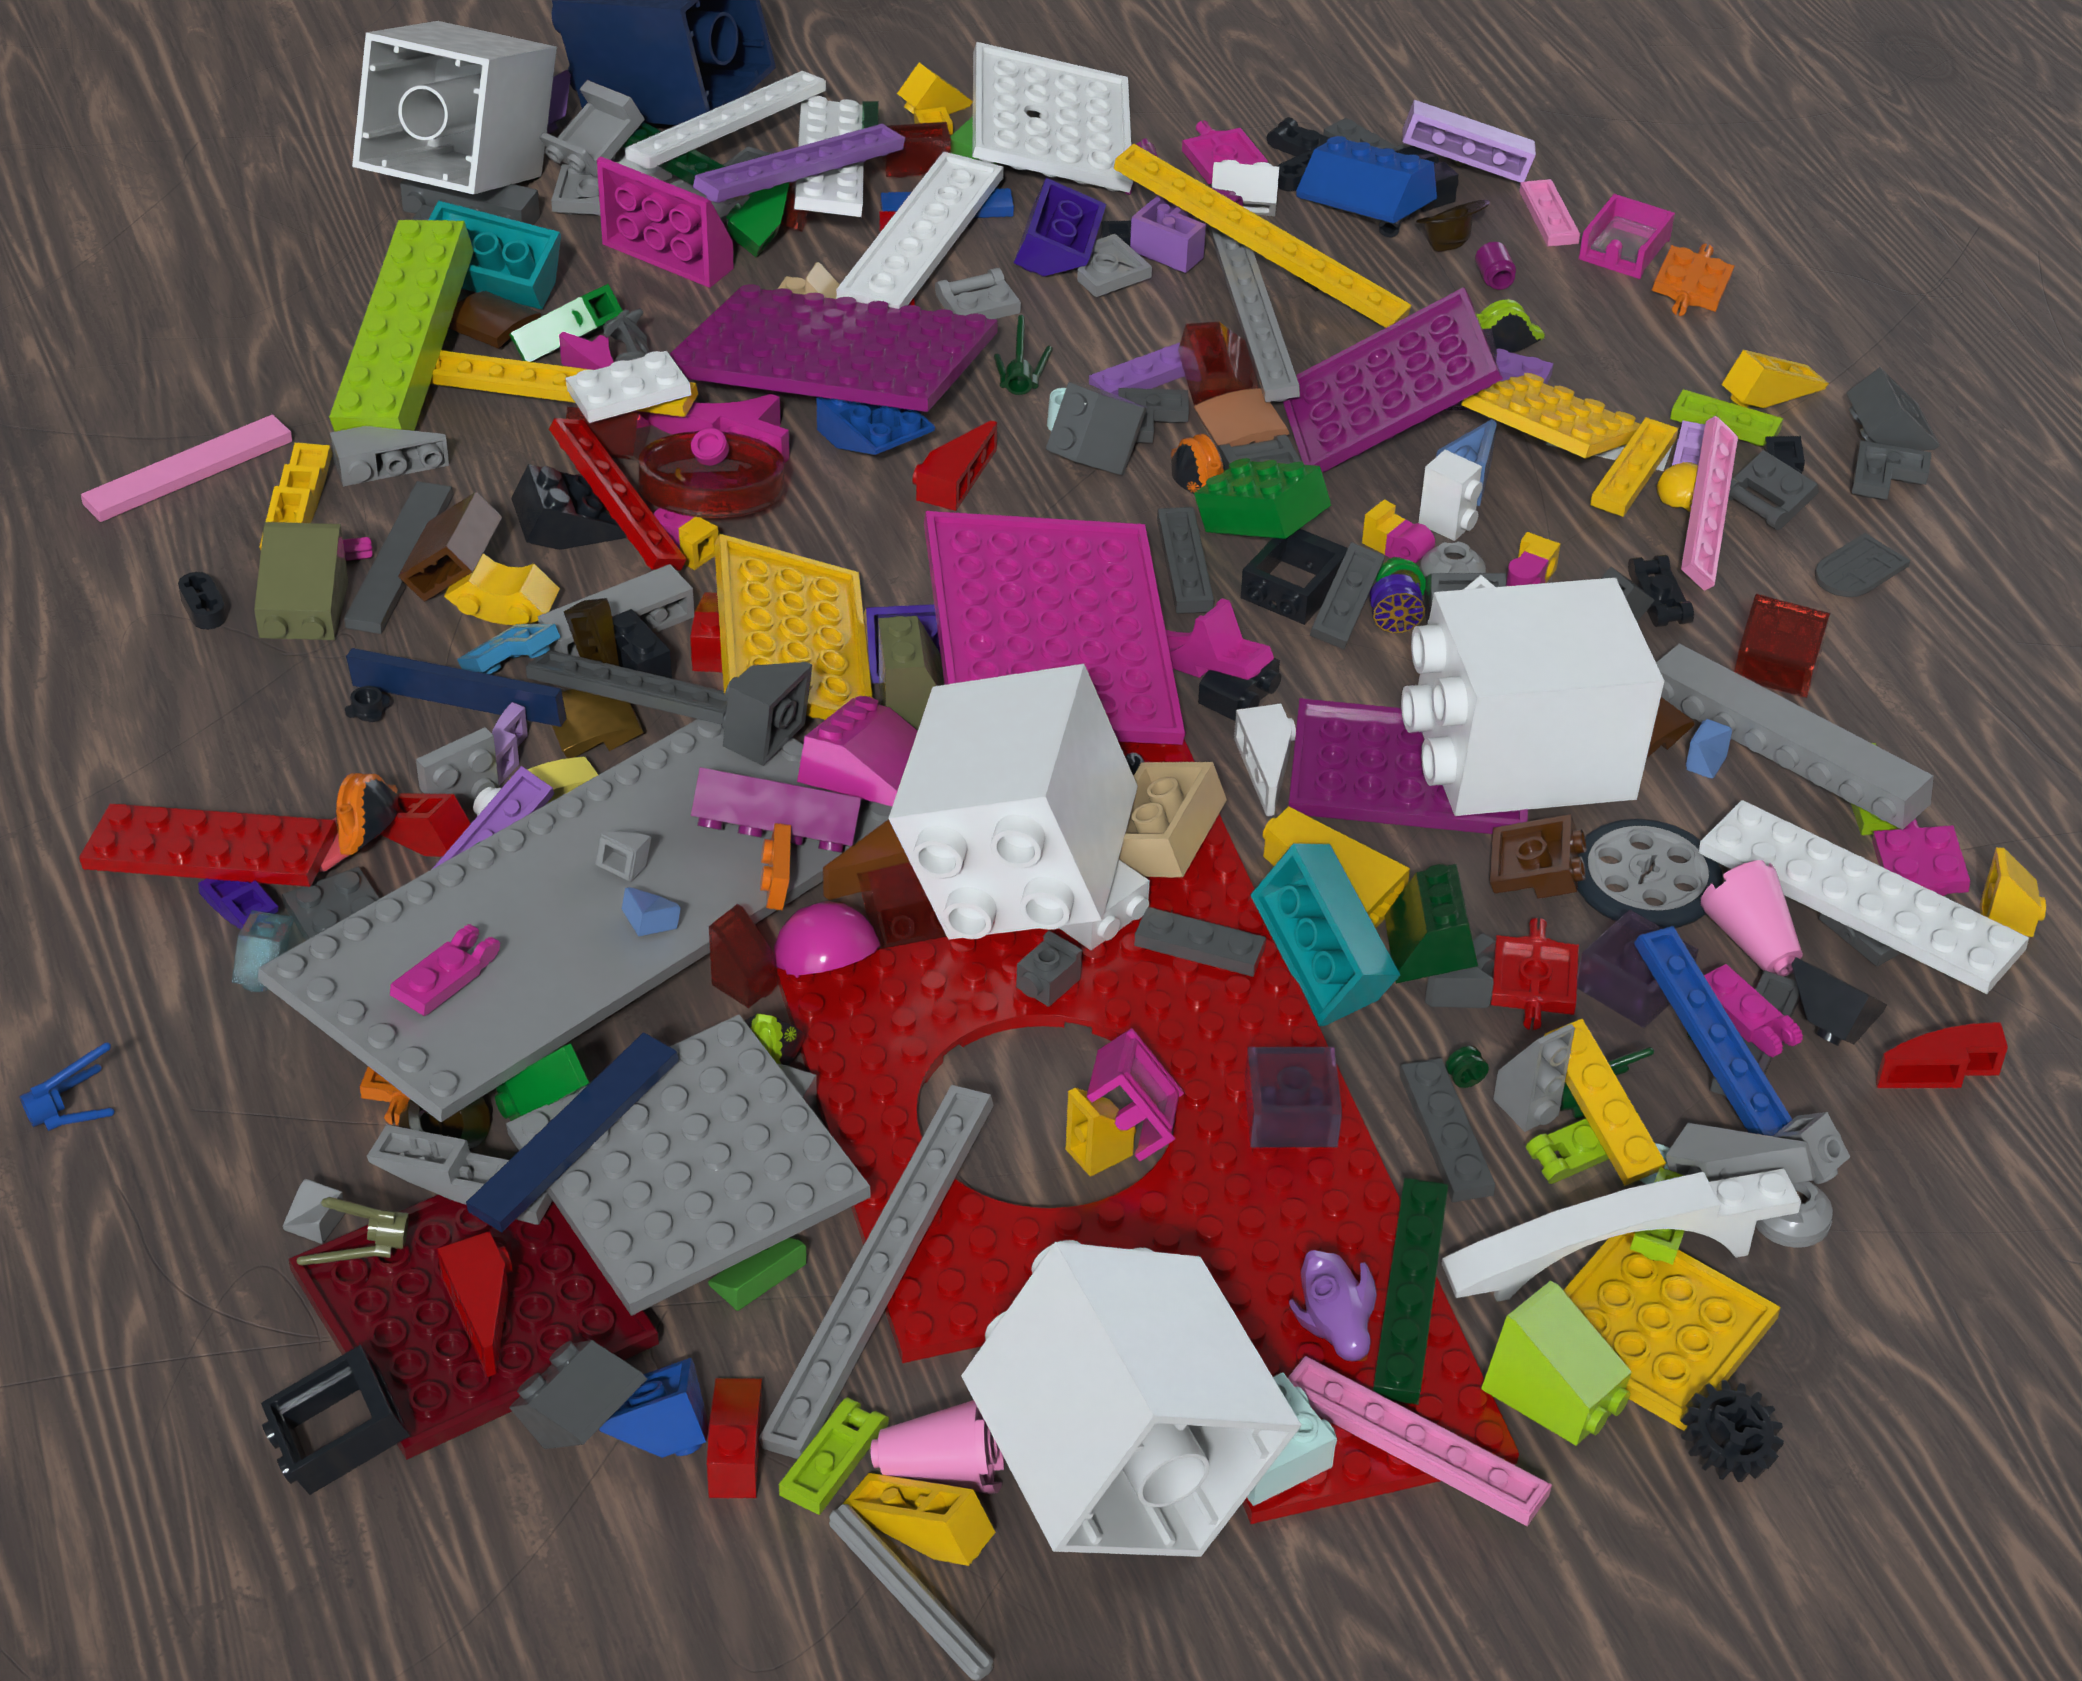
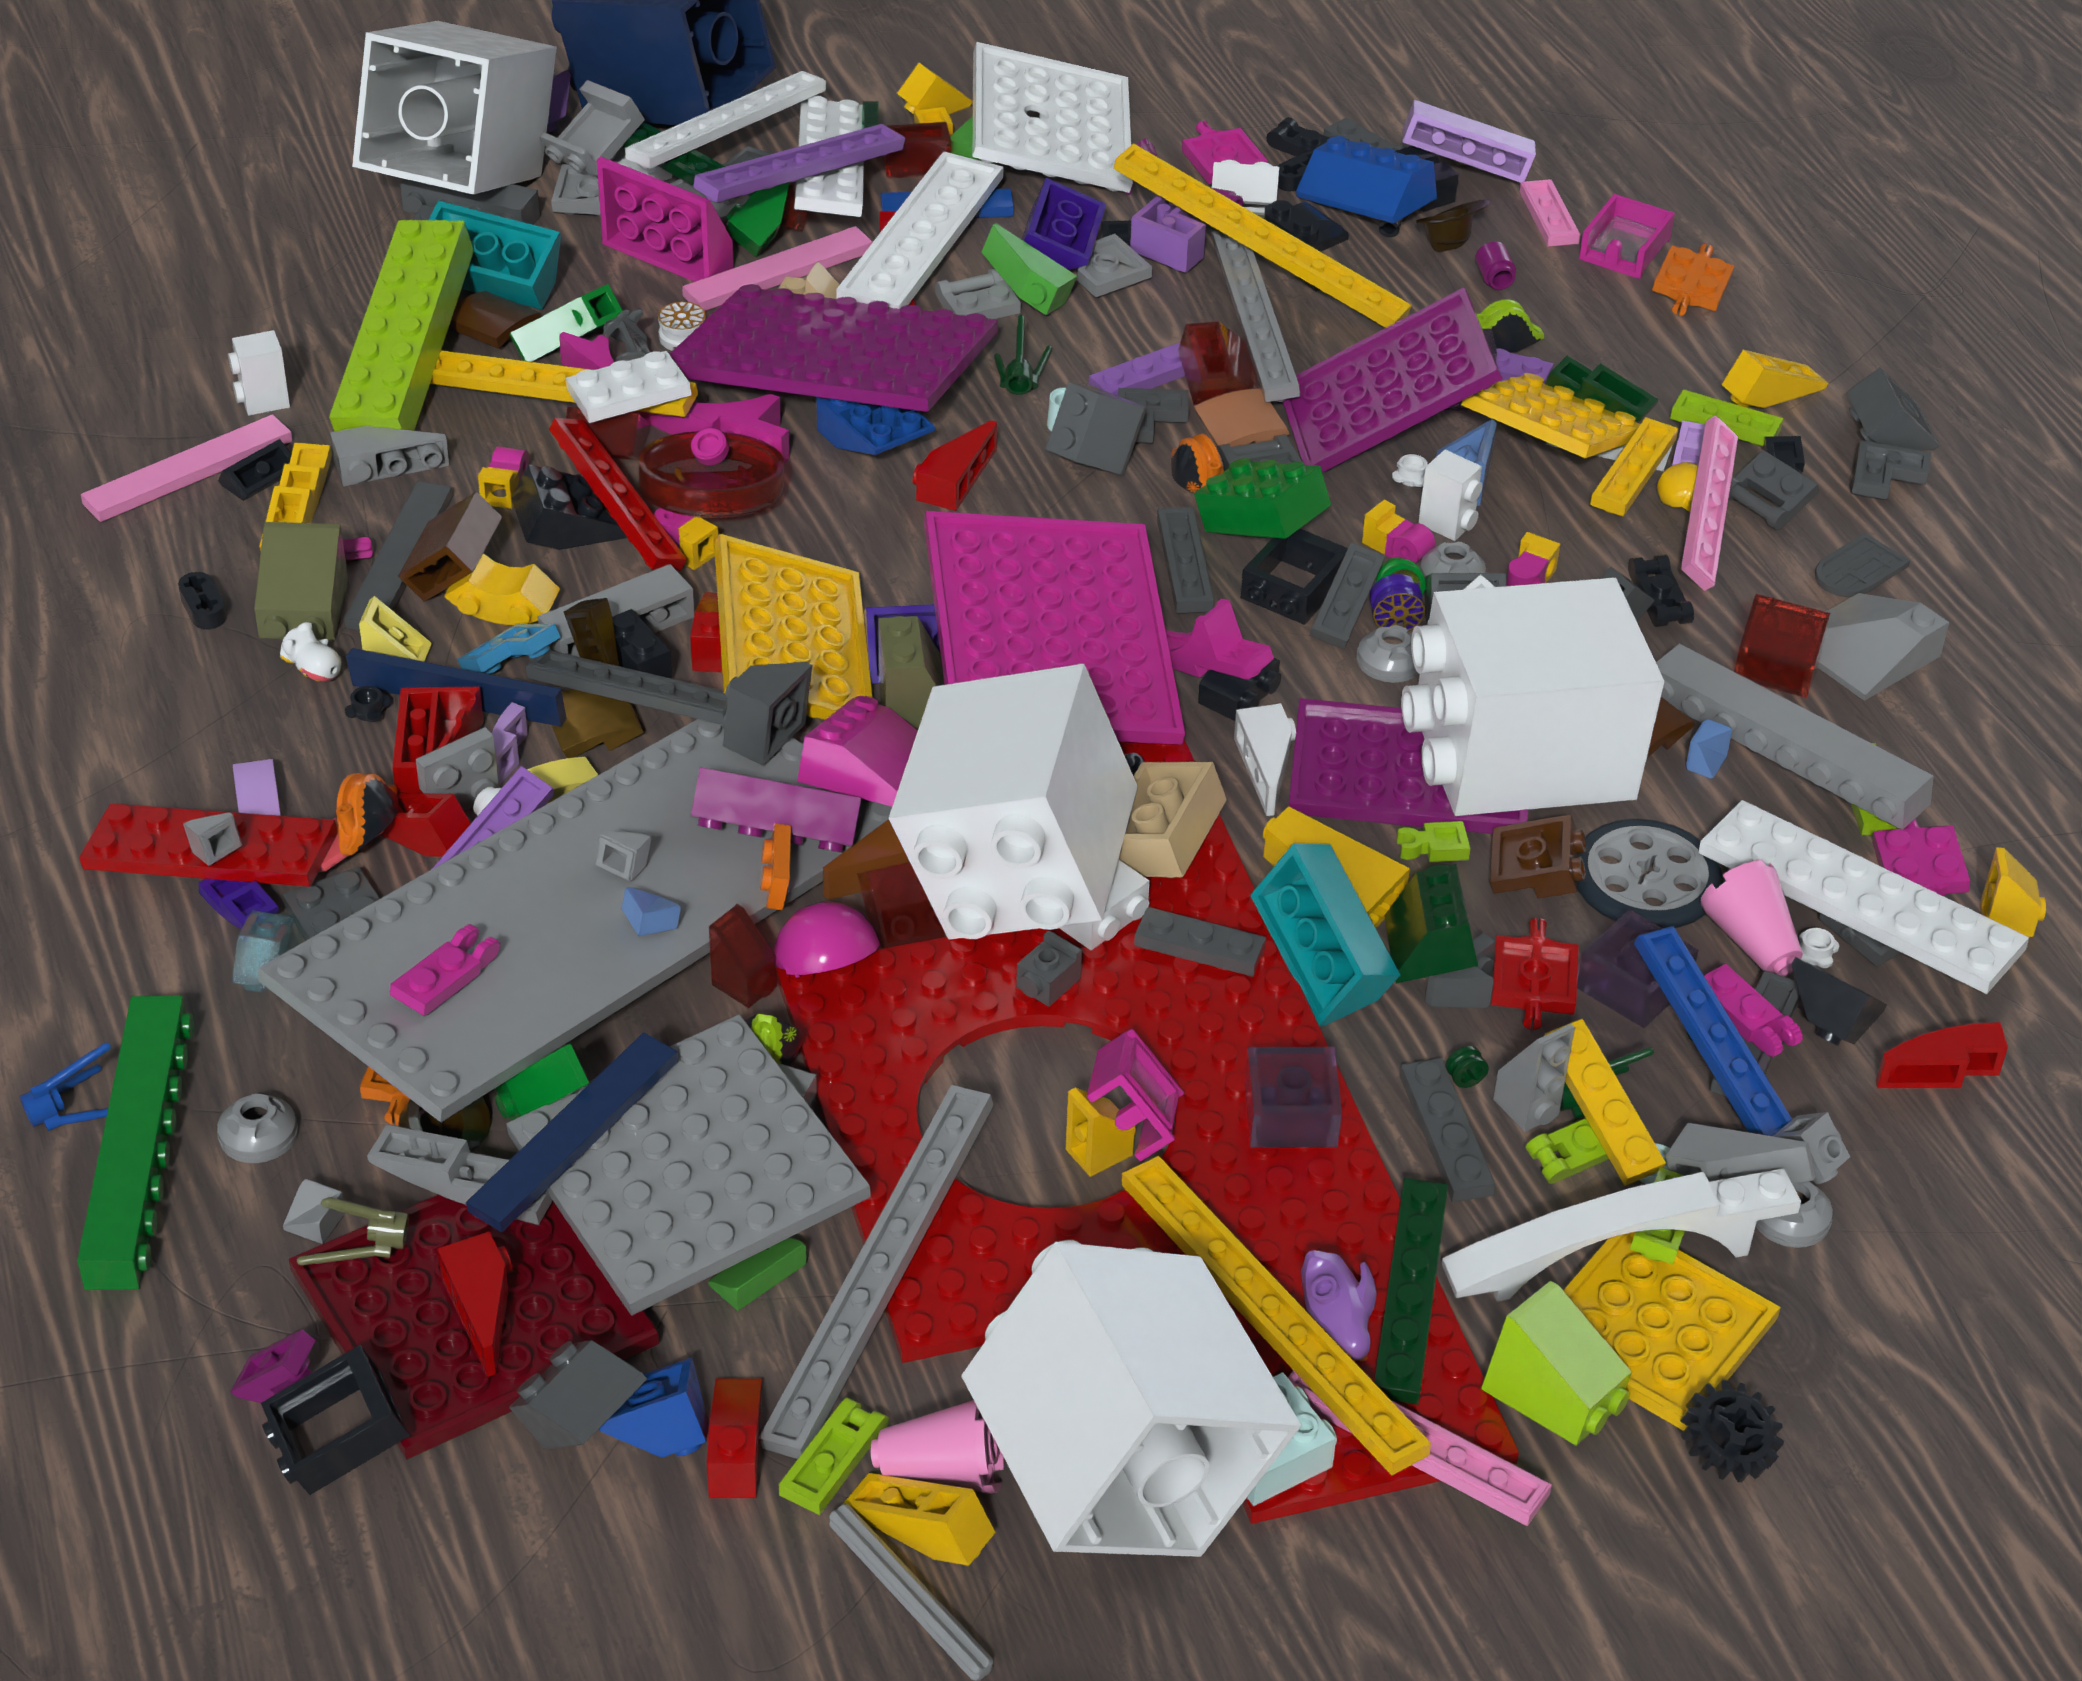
none -> green brick [77,996,194,1290]
none -> light grey slope [183,812,243,866]
none -> light grey piece [217,1093,299,1163]
none -> black slope [218,439,292,501]
none -> white brick [228,330,290,416]
none -> magenta slope [230,1329,316,1403]
none -> lavender slope [233,759,281,816]
none -> white animal [280,622,342,682]
none -> light yellow slope [359,596,432,662]
none -> red wedge [392,687,484,793]
none -> yellow leg [478,446,529,509]
none -> white wheel [658,301,706,351]
none -> bright pink tile [682,226,873,311]
none -> bright green slope [981,223,1077,315]
none -> yellow plate [1122,1156,1431,1476]
none -> black slope [1263,200,1349,252]
none -> light grey piece [1356,625,1419,683]
none -> white plate [1392,454,1428,487]
none -> lime plate [1396,821,1471,862]
none -> dark green slope [1546,355,1659,421]
none -> light grey slope [1781,593,1949,701]
none -> white plate [1799,928,1839,968]

